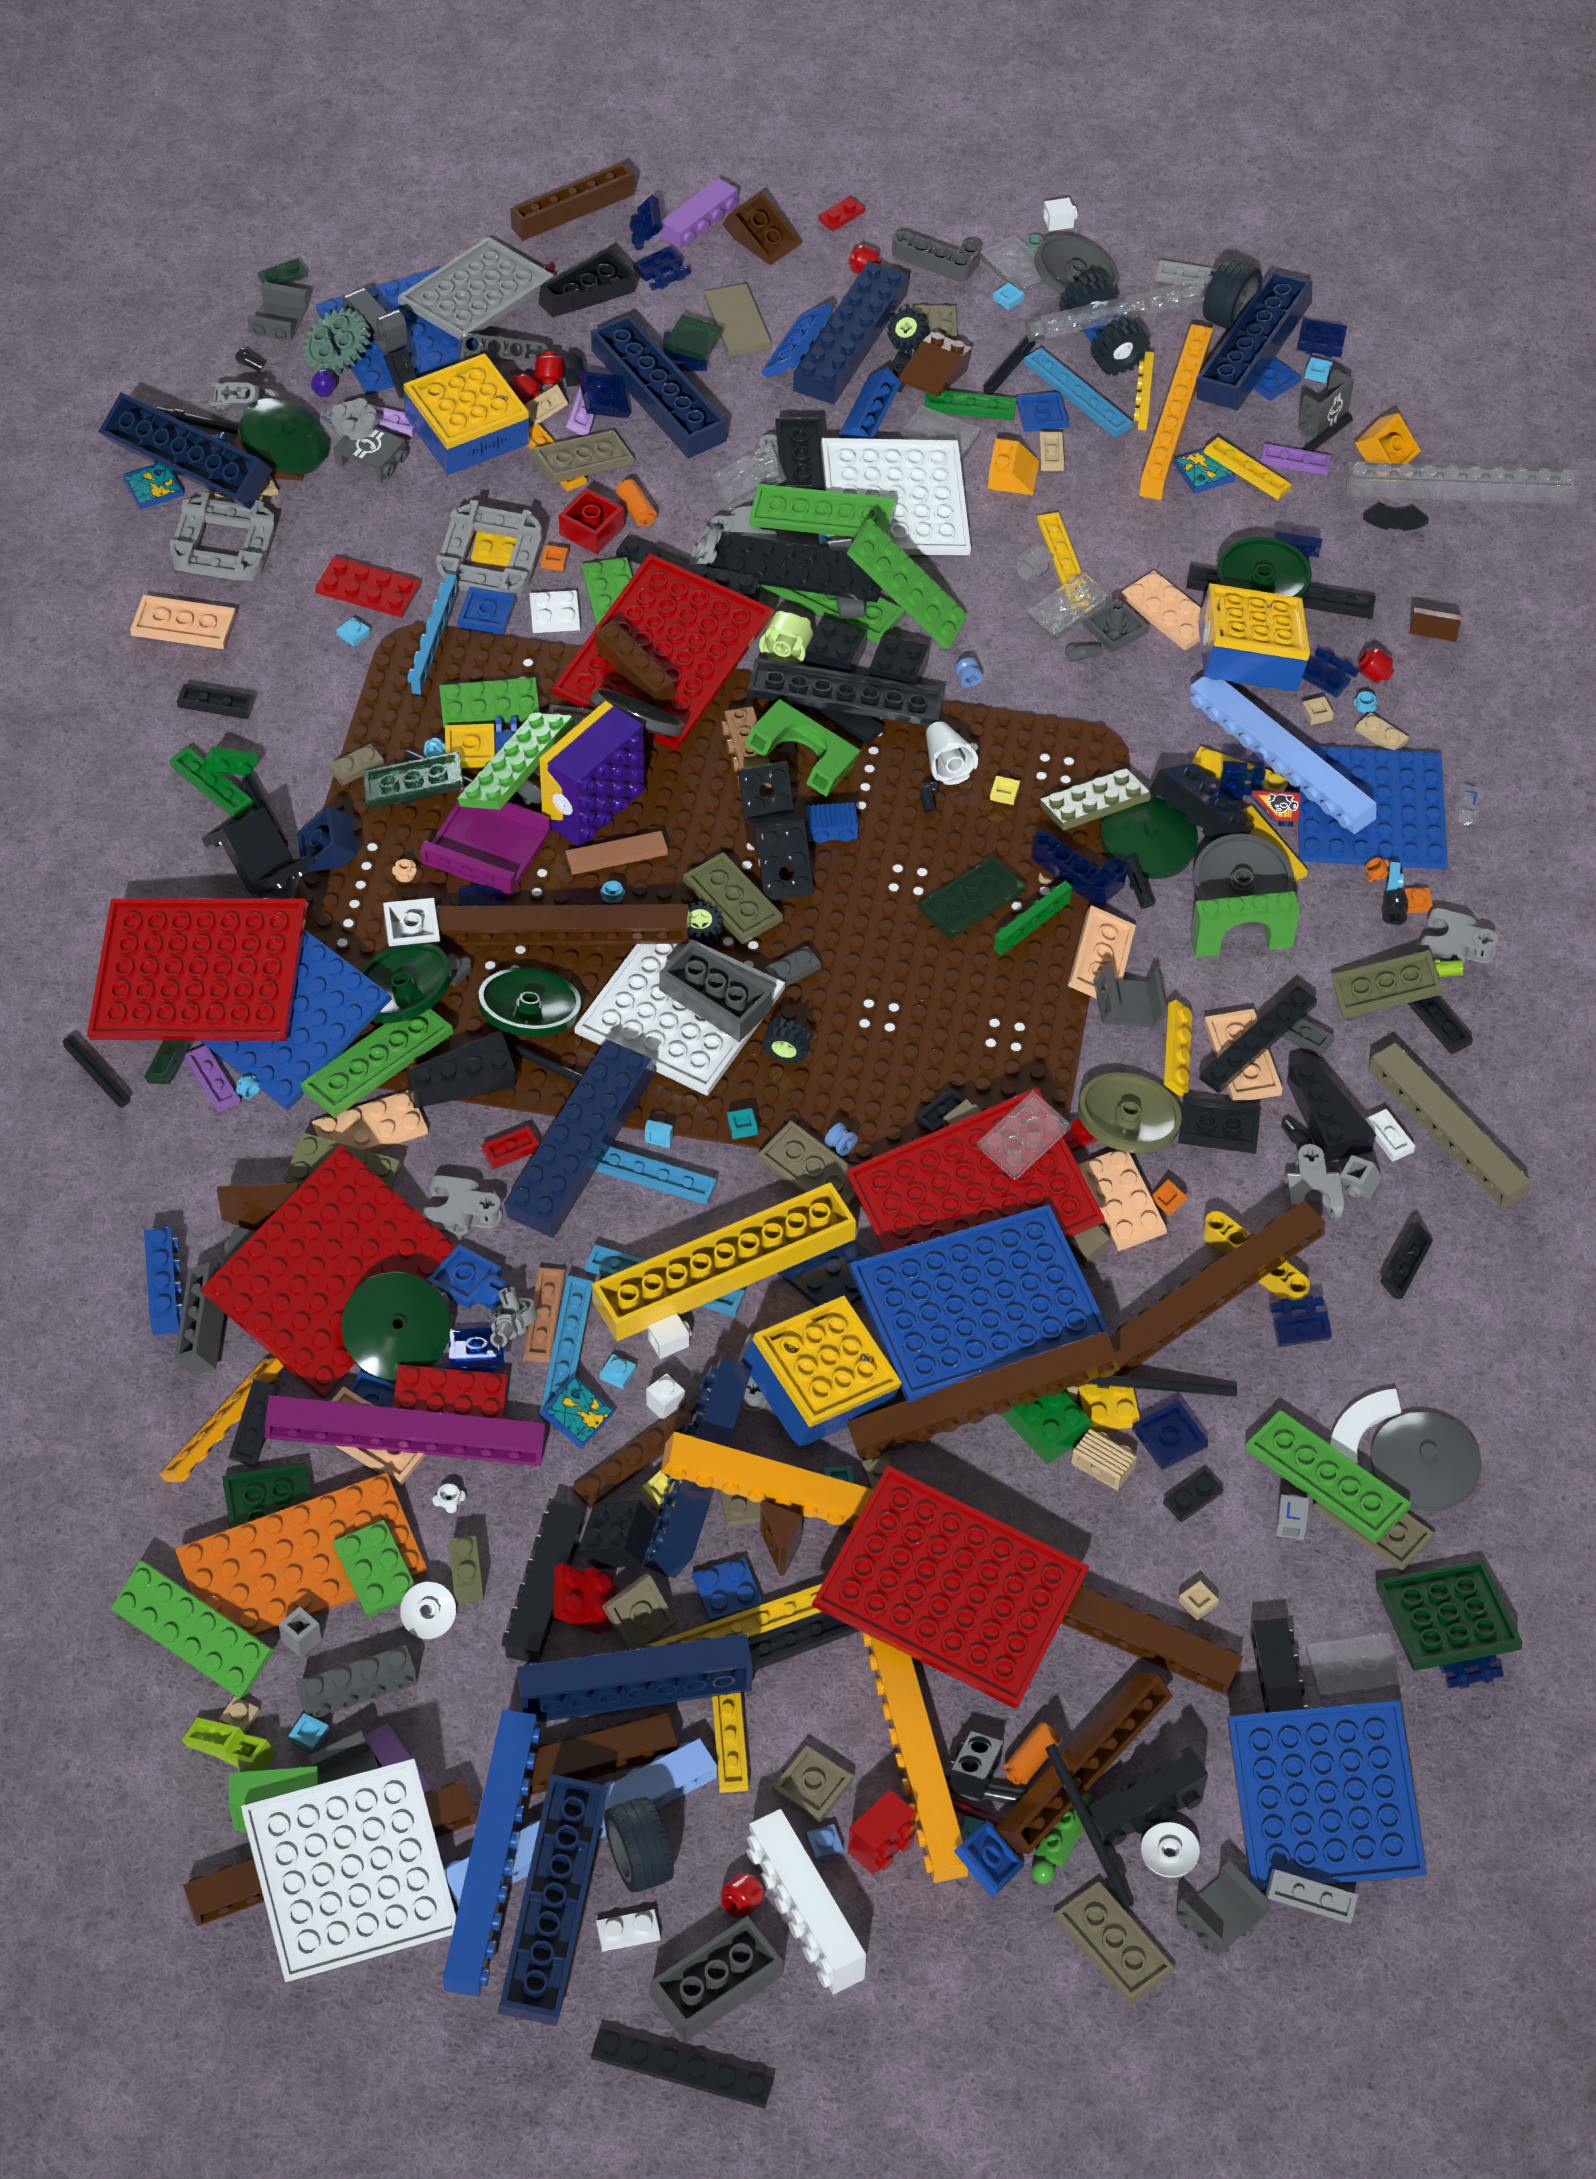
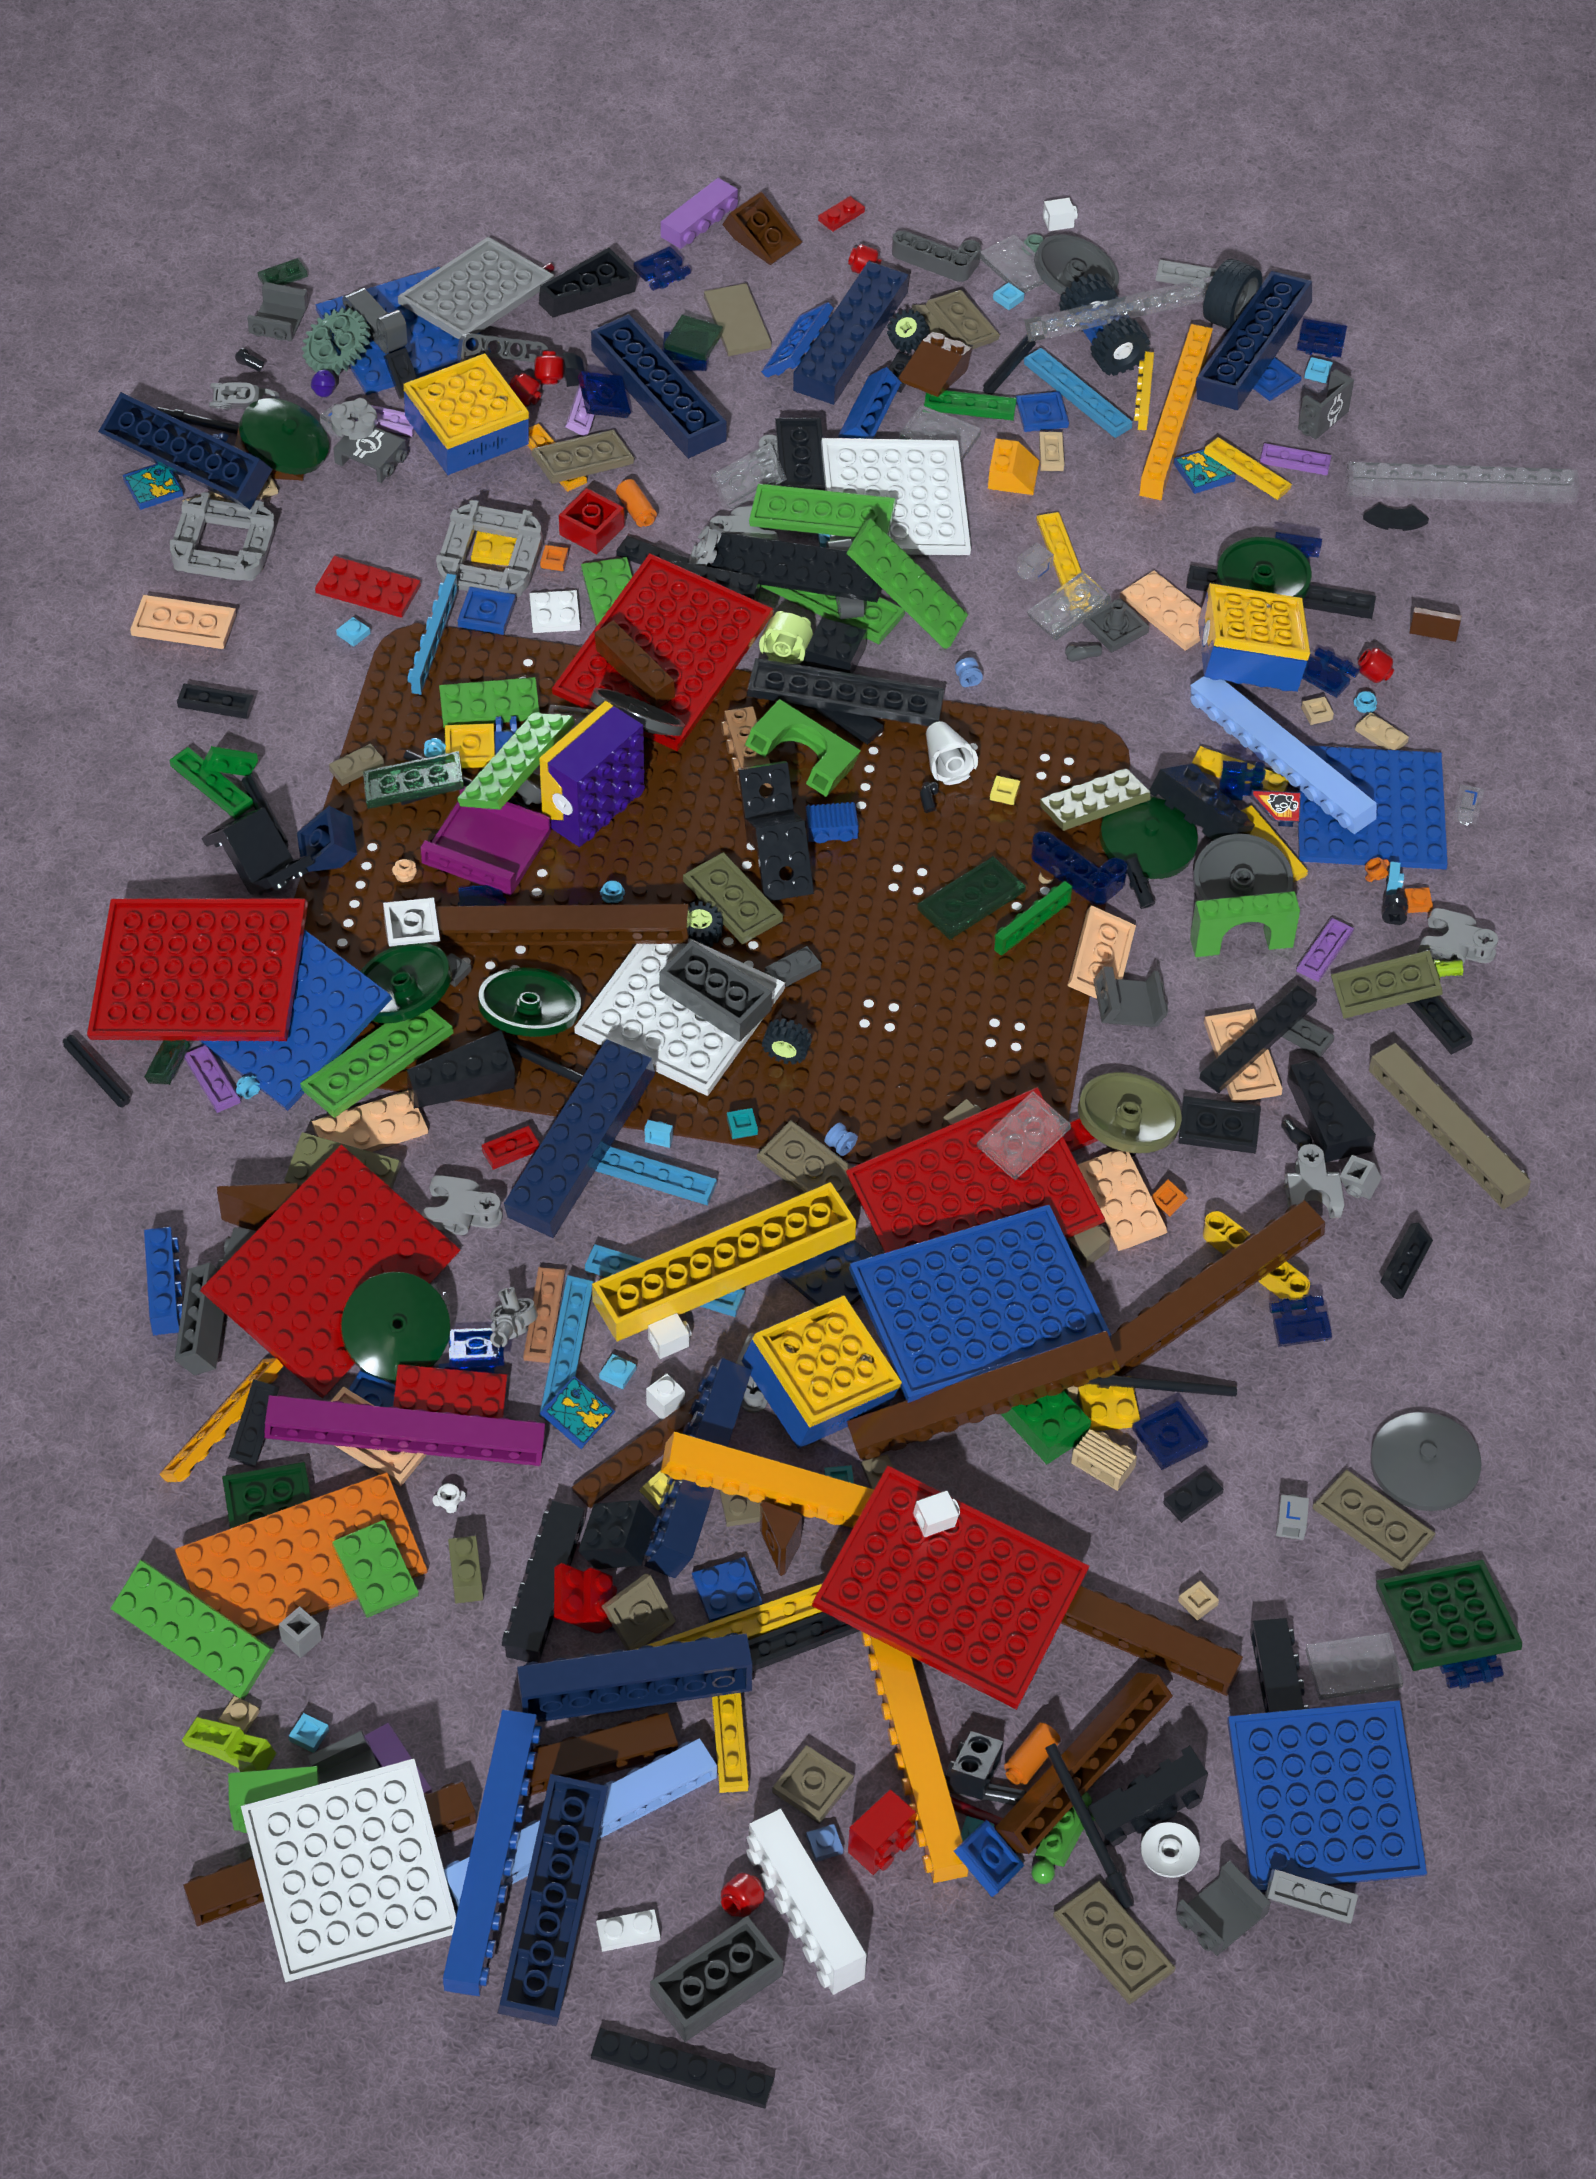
dark grey brick [296,1645,417,1718] -> none
white dish [400,1582,456,1639] -> none
blue plate [426,1244,510,1310] -> none
reddish brown brick [510,162,635,241] -> none
tan plate [524,384,568,426] -> none
nougat tile [565,831,668,875] -> none
black wheel [604,1797,674,1893] -> none
clear blue plate [629,195,662,250] -> none
black brick [869,634,929,685] -> none
black plate [914,1088,966,1134] -> none
yellow plate [1164,1000,1193,1096] -> none
bright green plate [1245,1410,1411,1544] -> none
black bar [1302,414,1353,452] -> none
white tile [1330,1389,1401,1464] -> none
light orange slope [1355,413,1421,476] -> none
white plate [1365,1109,1415,1162] -> none
none -> white brick [913,1491,960,1537]
none -> dark tan tile [926,290,1000,350]
none -> medium lavender tile [1296,918,1354,982]

